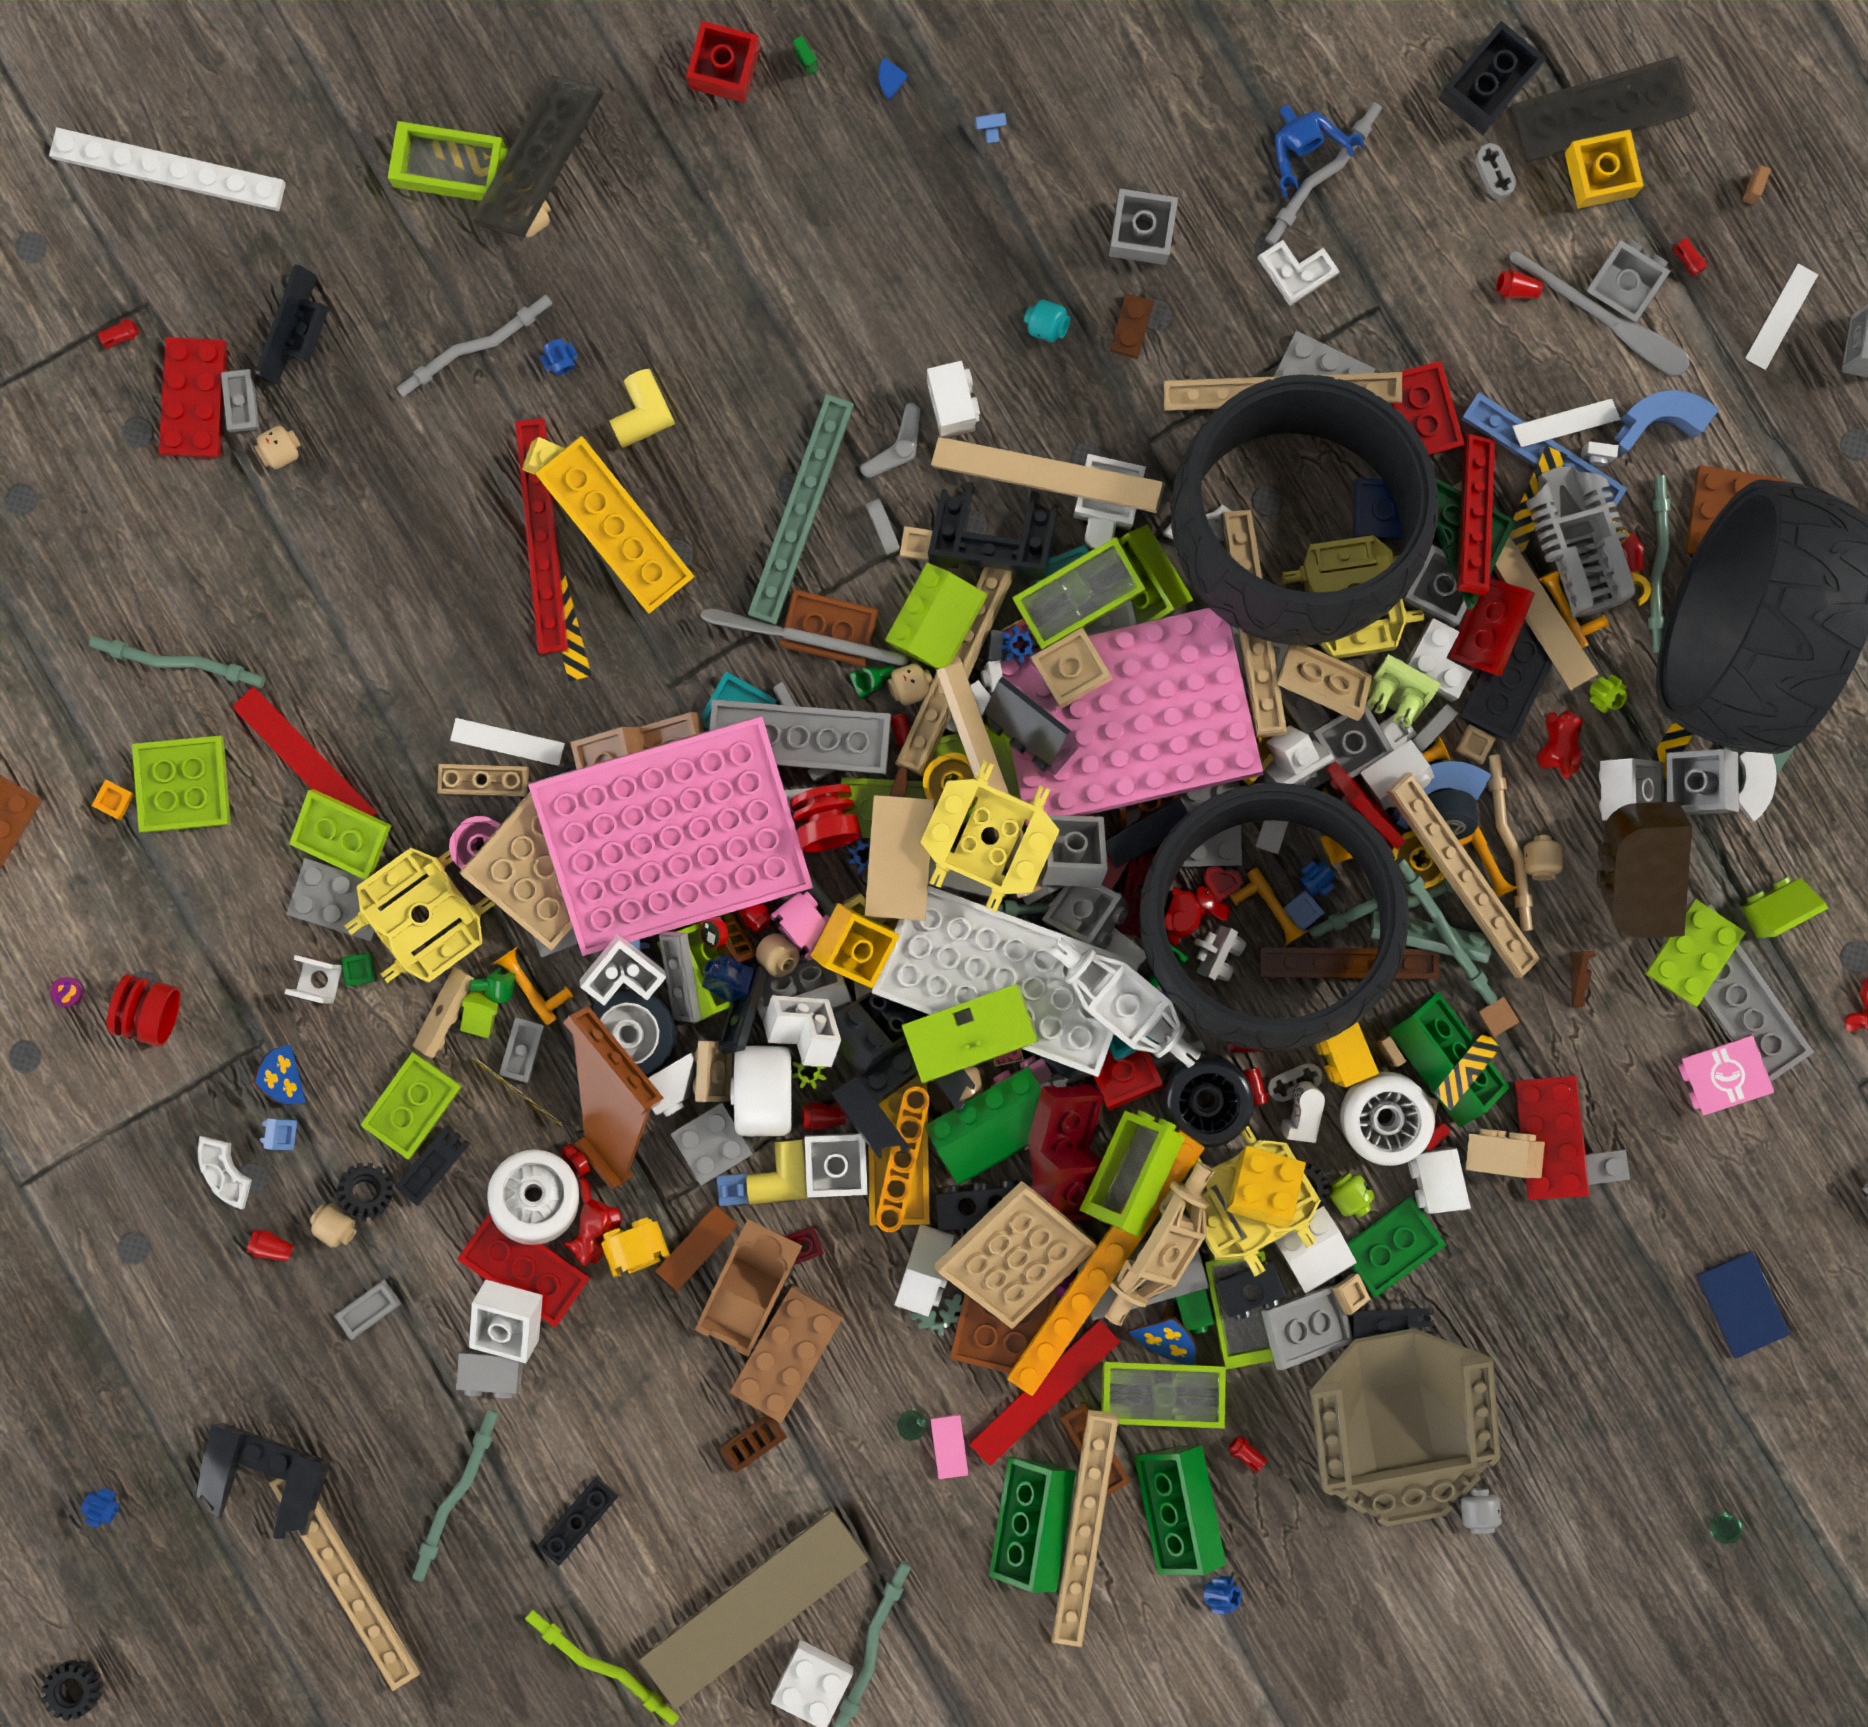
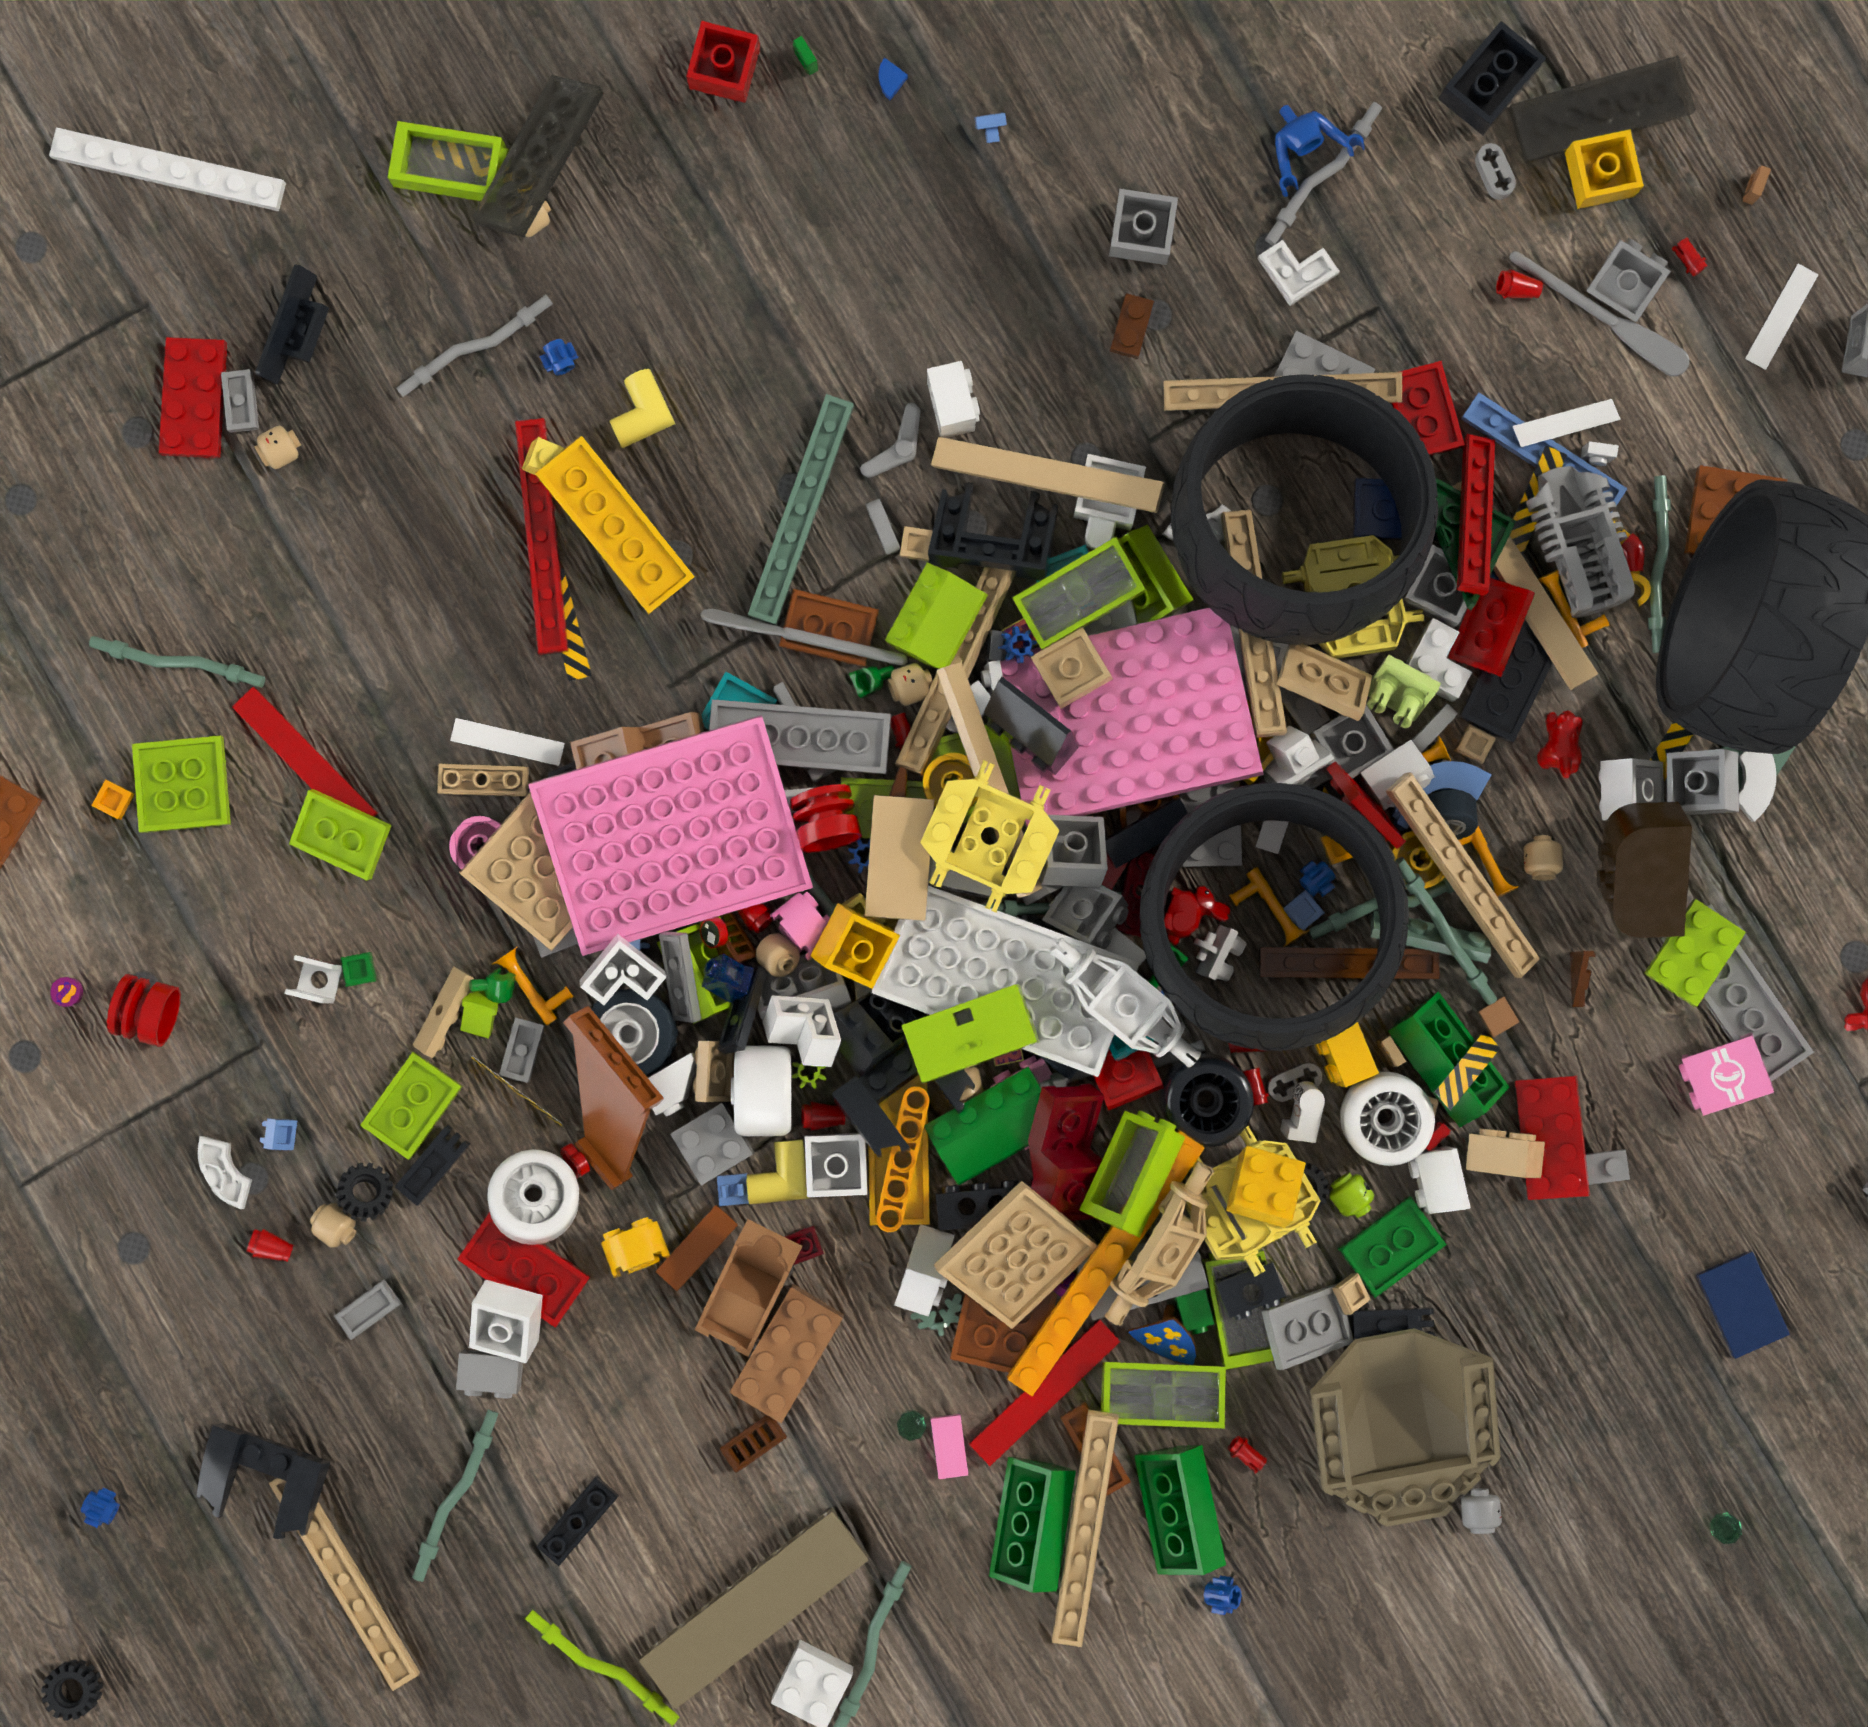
red pin [98,318,139,349] -> none
blue shield [252,1045,306,1105] -> none
light grey plate [286,858,386,941] -> none
light yellow piece [344,848,495,983] -> none
red animal [564,1177,622,1266] -> none
teal head [1024,299,1070,343] -> none
red tile [1203,866,1242,902] -> none
white slope [1273,1206,1357,1294] -> none
white plate [1379,713,1417,750] -> none
tan bar [1488,754,1533,931] -> none
lime gear [1590,674,1627,713] -> none
medium blue arch [1614,390,1719,457] -> none
lime slope [1740,876,1828,938] -> none

